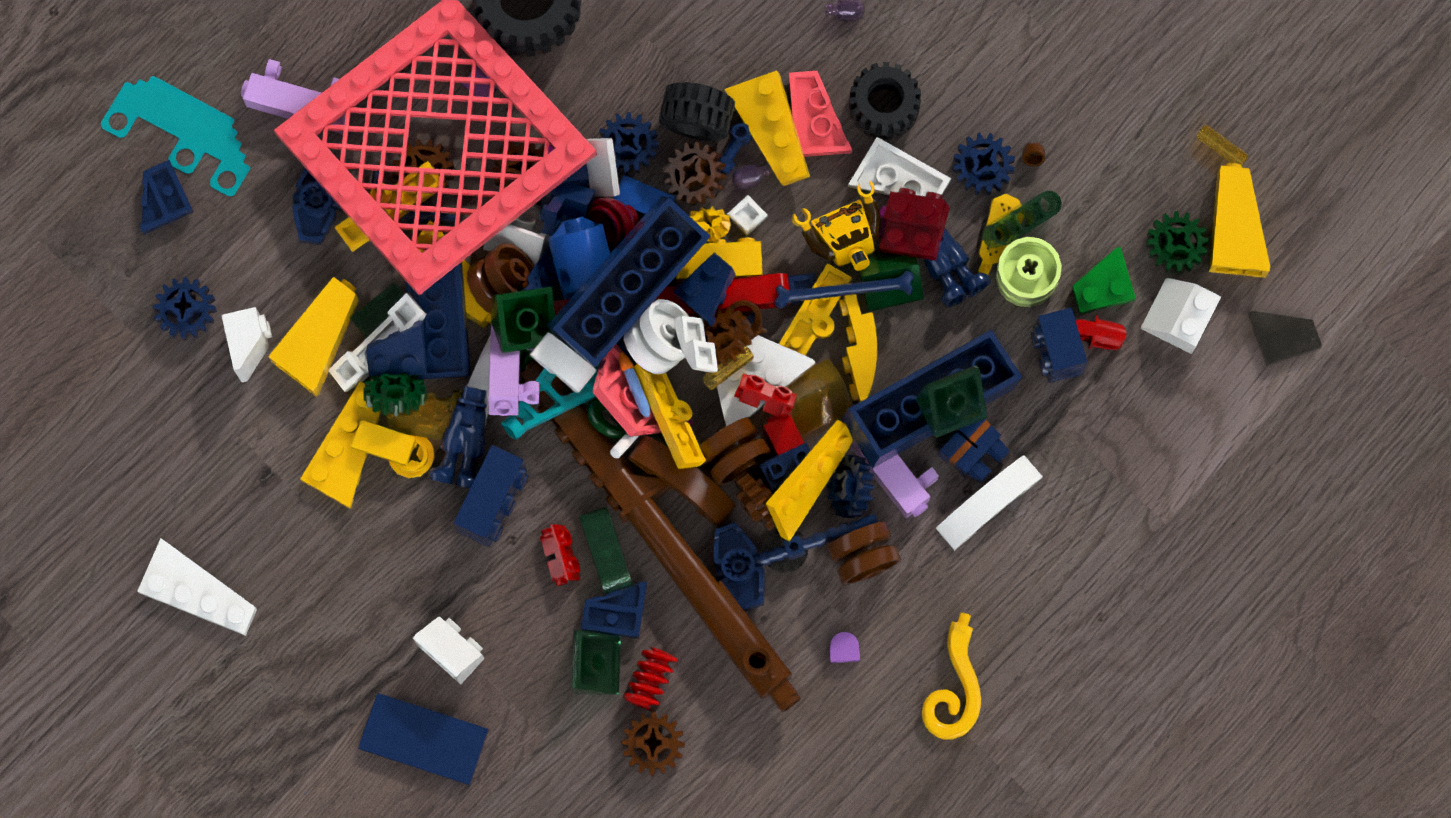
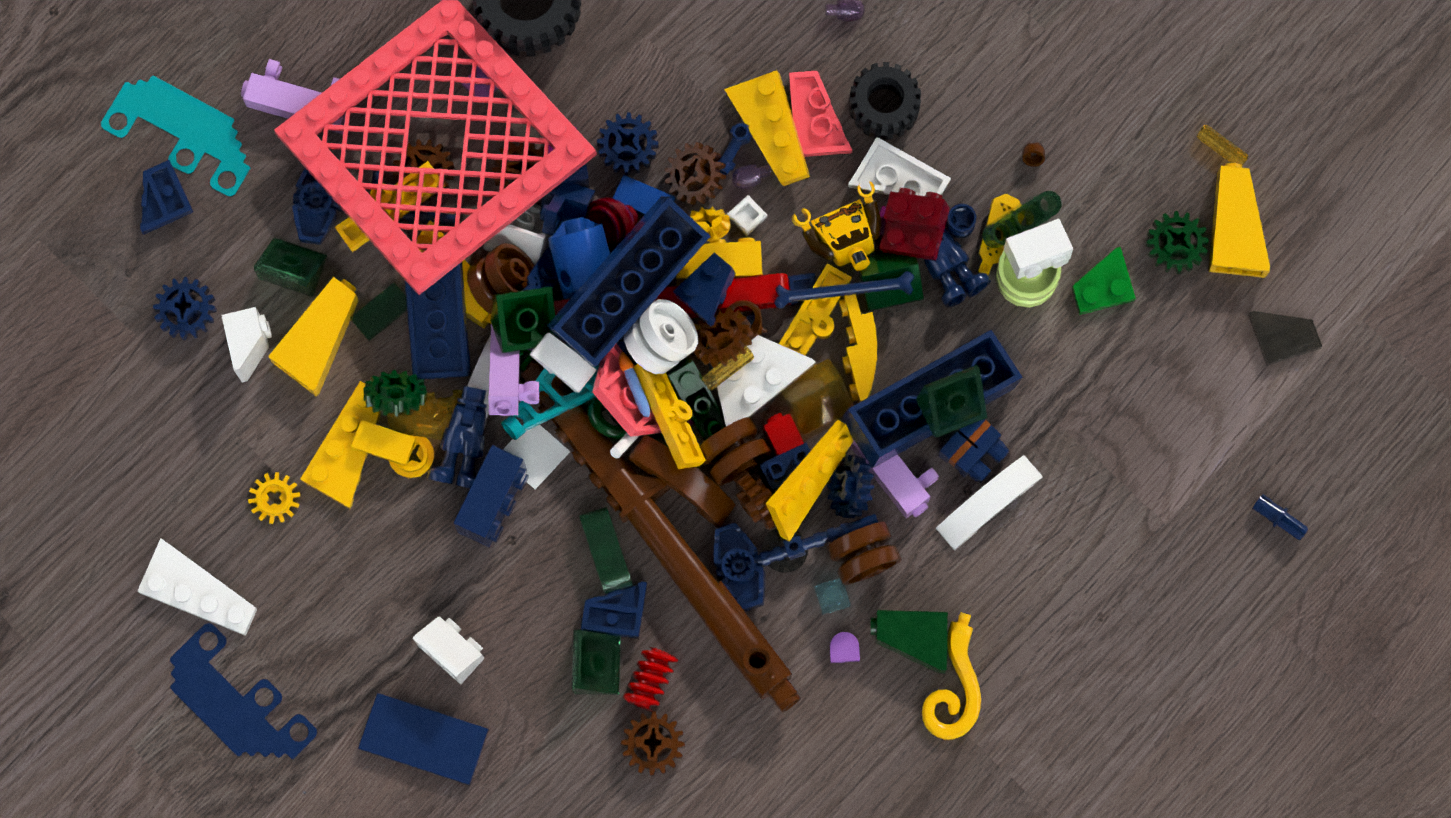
white slope [328,293,426,392] -> none
dark blue wing [366,321,427,376] -> none
red hinge [540,524,581,586] -> none
white tile [587,138,620,197] -> none
black tyre [658,82,735,141] -> none
white slope [674,316,718,373] -> none
red hinge [734,373,797,418] -> none
dark blue gear [953,133,1015,195] -> none
dark blue brick [1031,307,1087,383] -> none
red arm [1076,315,1126,350] -> none
white slope [1140,278,1221,354] -> none
none -> dark blue piece [170,623,317,759]
none -> yellow gear [248,472,300,524]
none -> clear green slope [254,238,327,297]
none -> white sticker [503,425,570,490]
none -> dark green slope [666,356,726,441]
none -> clear light blue plate [814,578,851,615]
none -> dark green slope [870,610,948,674]
none -> dark blue wheel [946,204,976,238]
none -> white brick [1004,219,1073,279]
none -> dark blue axle [1252,494,1308,540]

